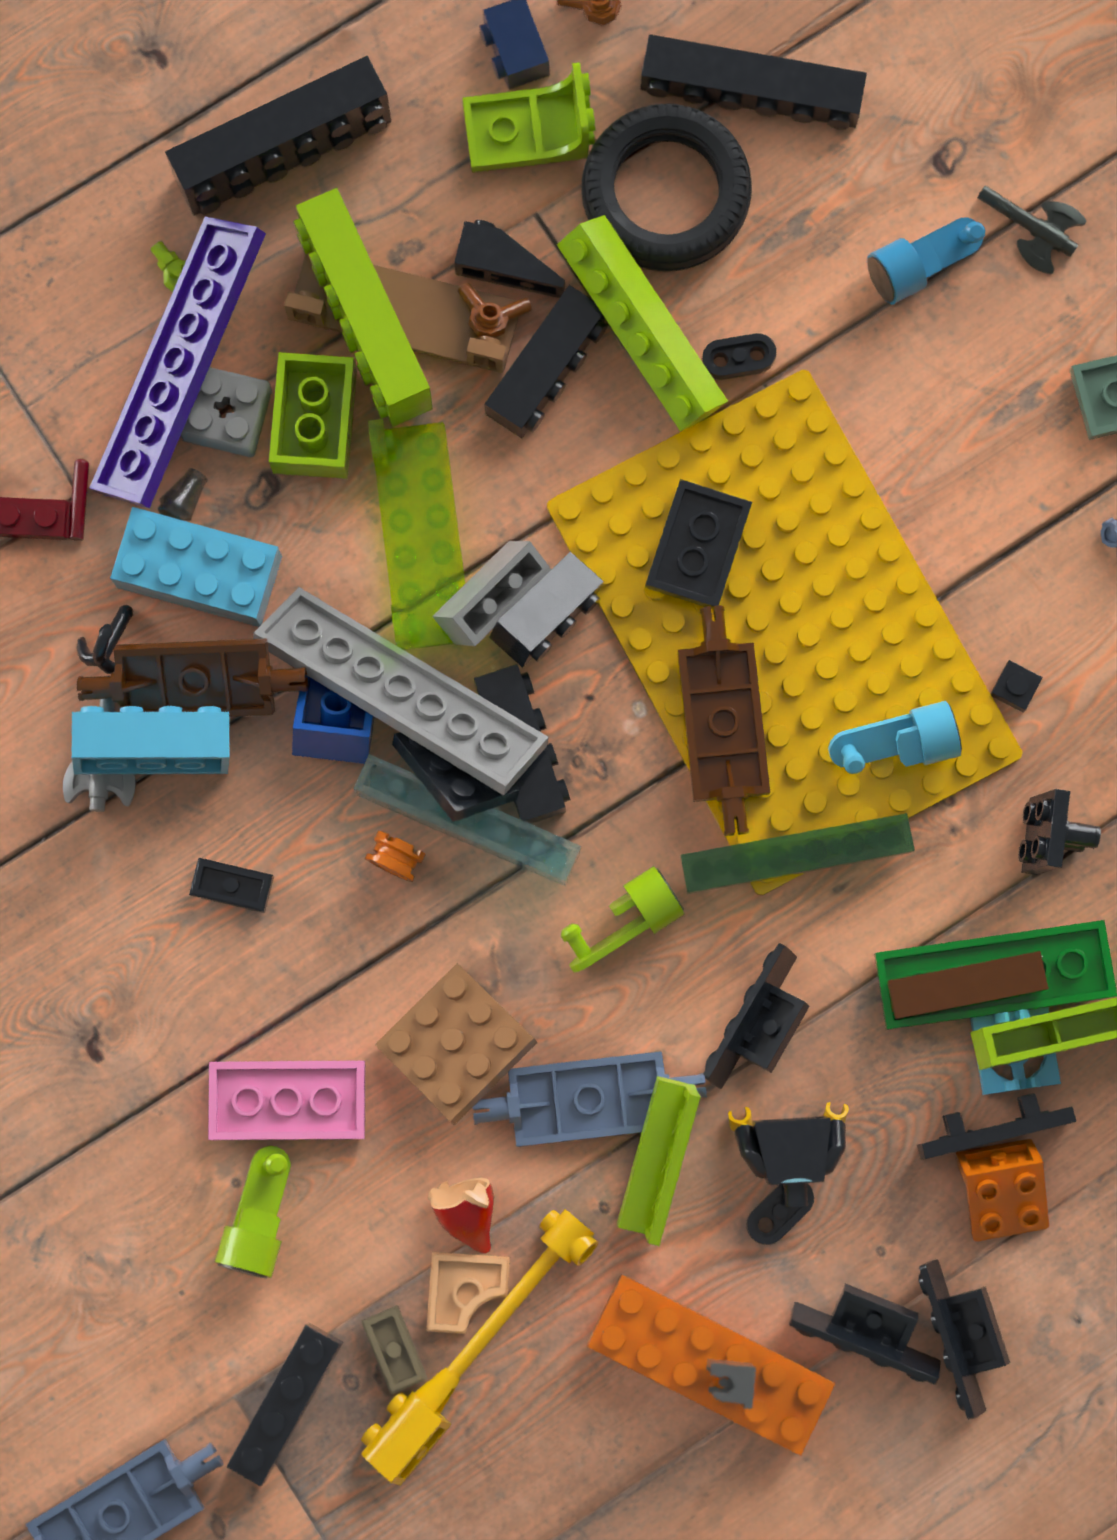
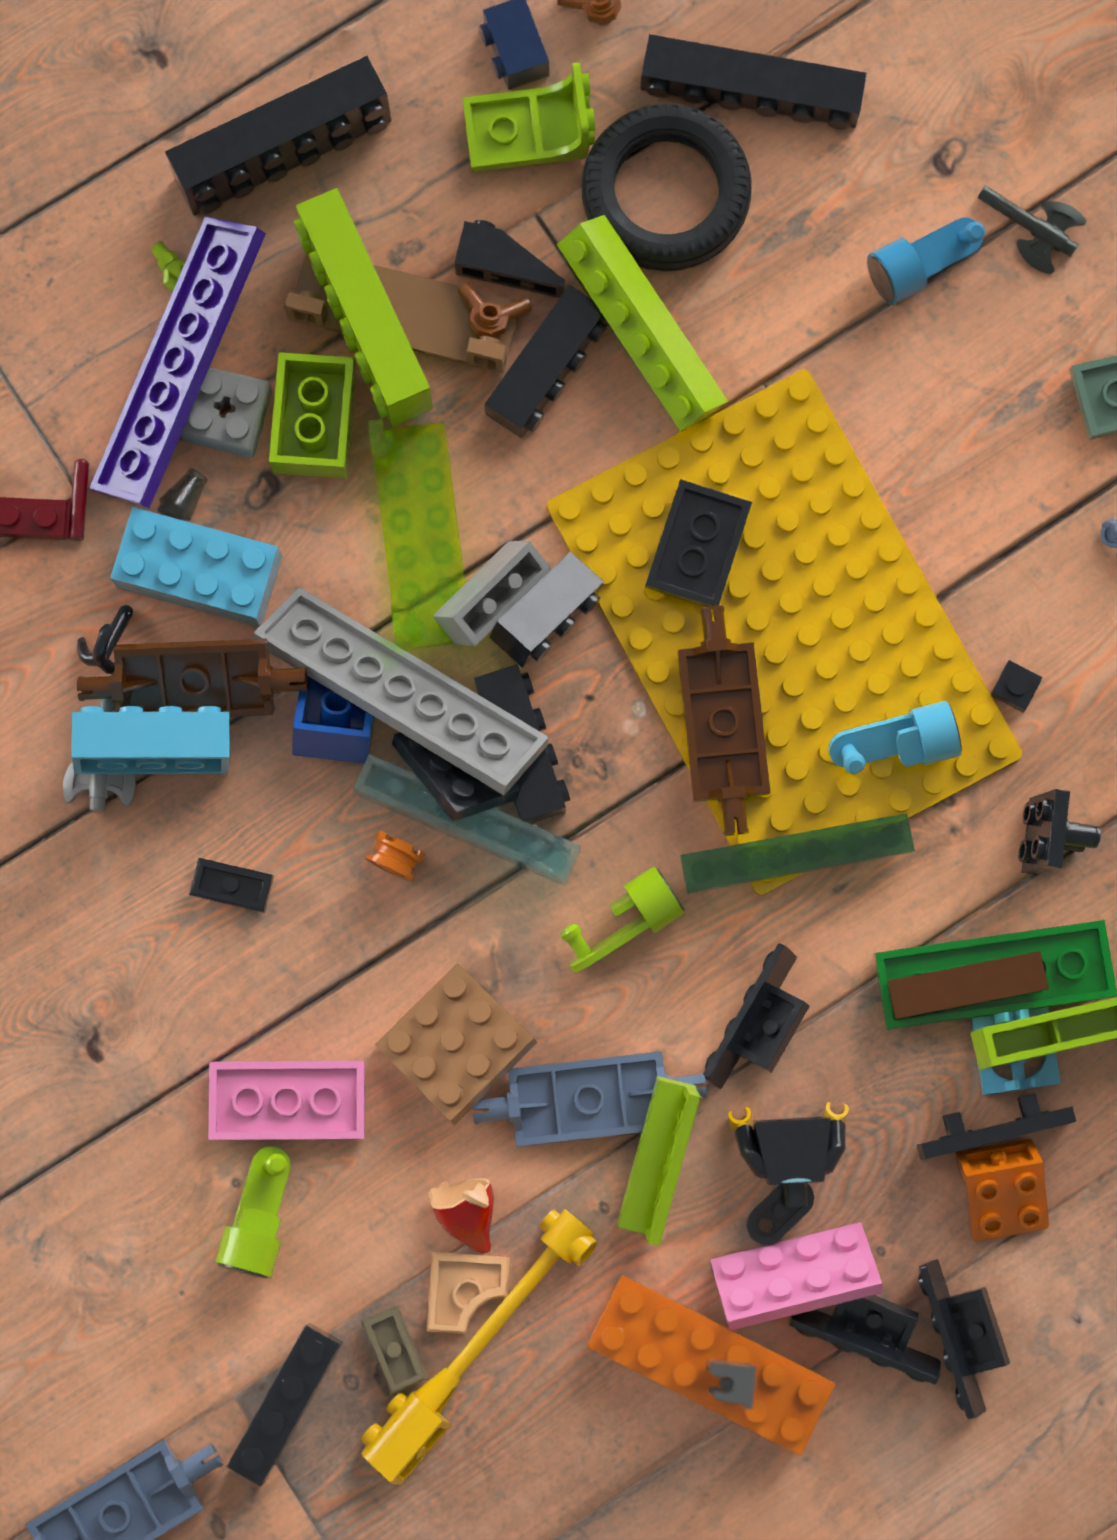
black plate [702,333,776,380] -> none
none -> bright pink plate [710,1222,883,1331]

